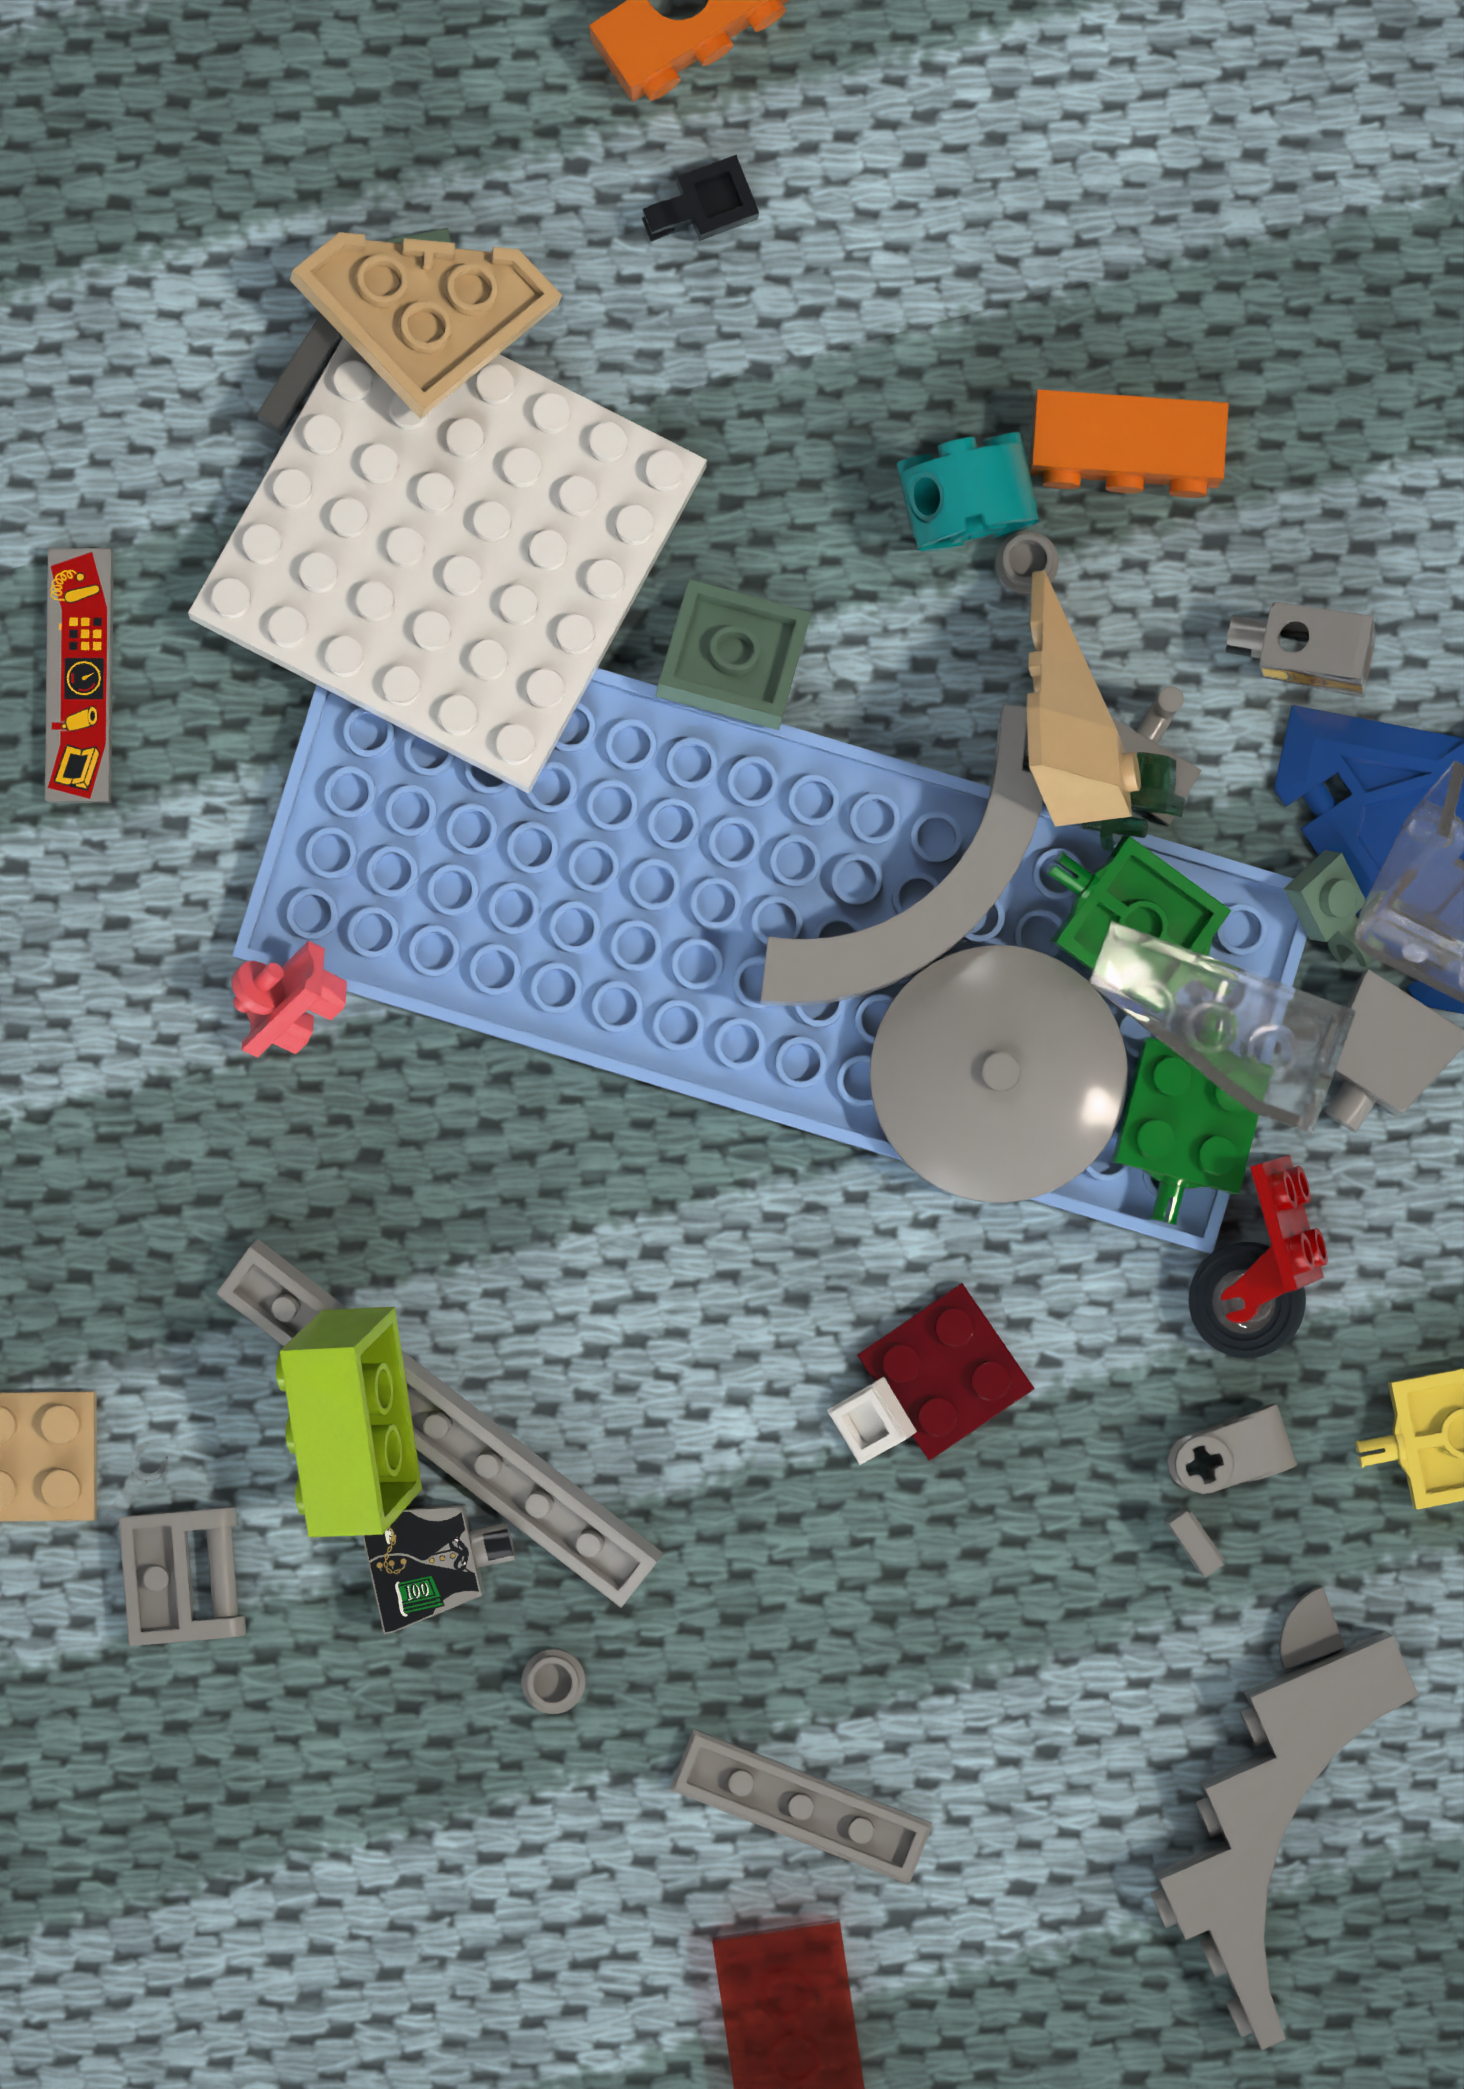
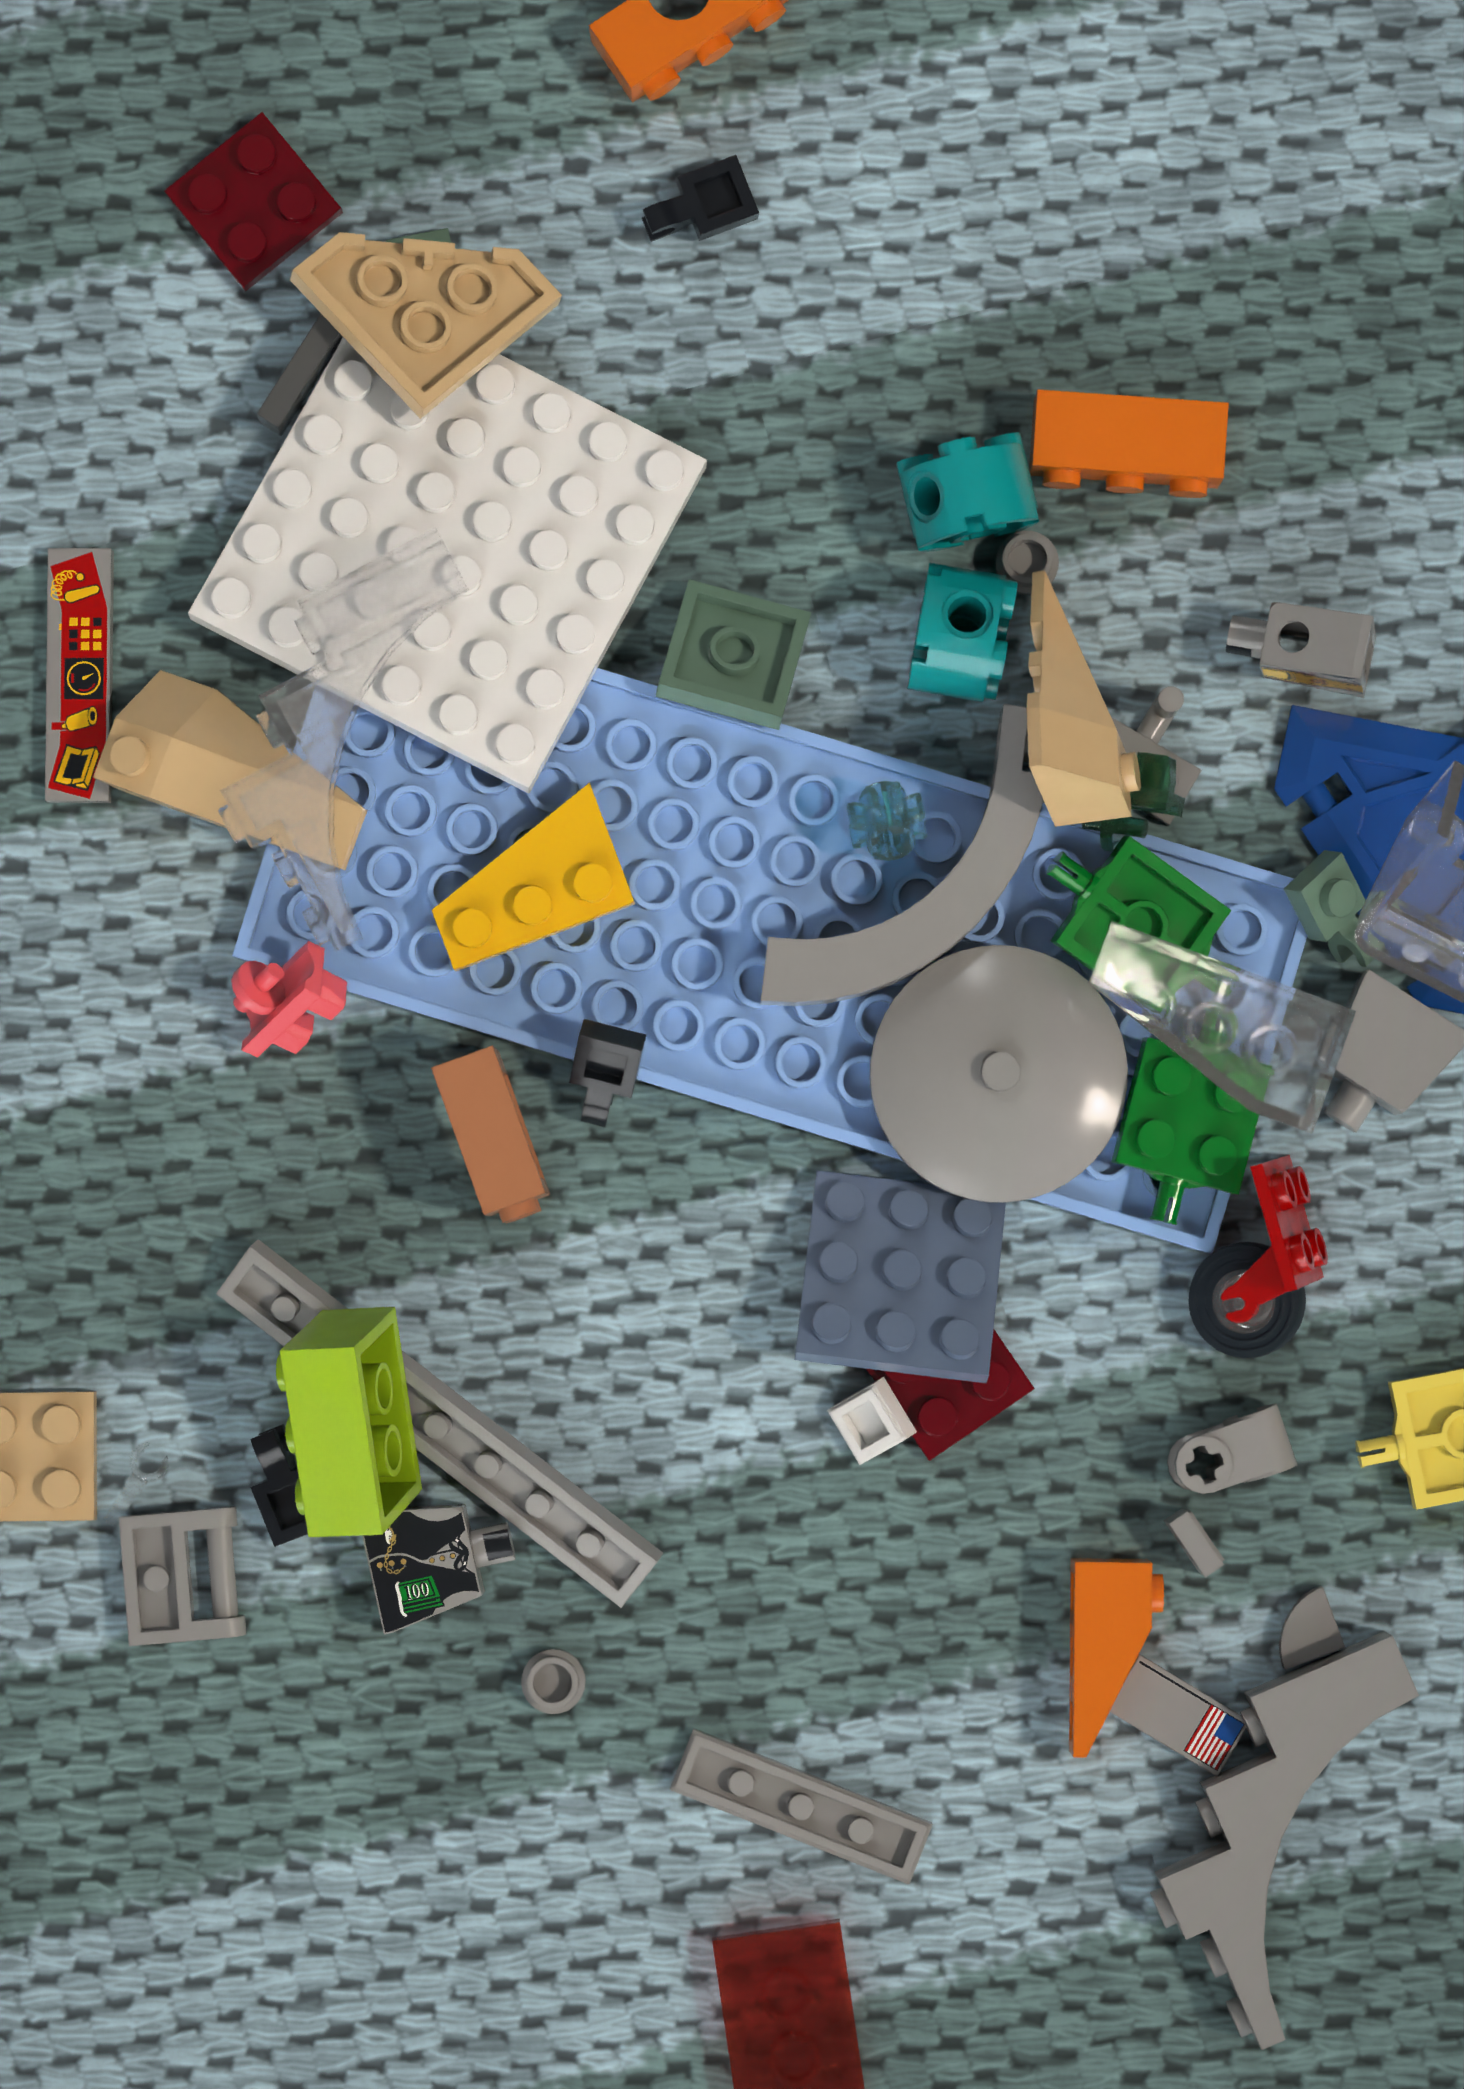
none -> tan wedge [93,670,368,870]
none -> dark red plate [164,112,343,292]
none -> clear arch [218,527,469,951]
none -> black plate [250,1424,308,1547]
none -> nougat window [431,1045,550,1224]
none -> yellow wing [432,782,635,972]
none -> black plate [569,1019,646,1127]
none -> sand blue plate [794,1170,1006,1383]
none -> clear light blue gear [847,781,927,861]
none -> teal brick [907,563,1018,702]
none -> orange slope [1069,1558,1164,1758]
none -> light grey tile [1110,1654,1247,1777]

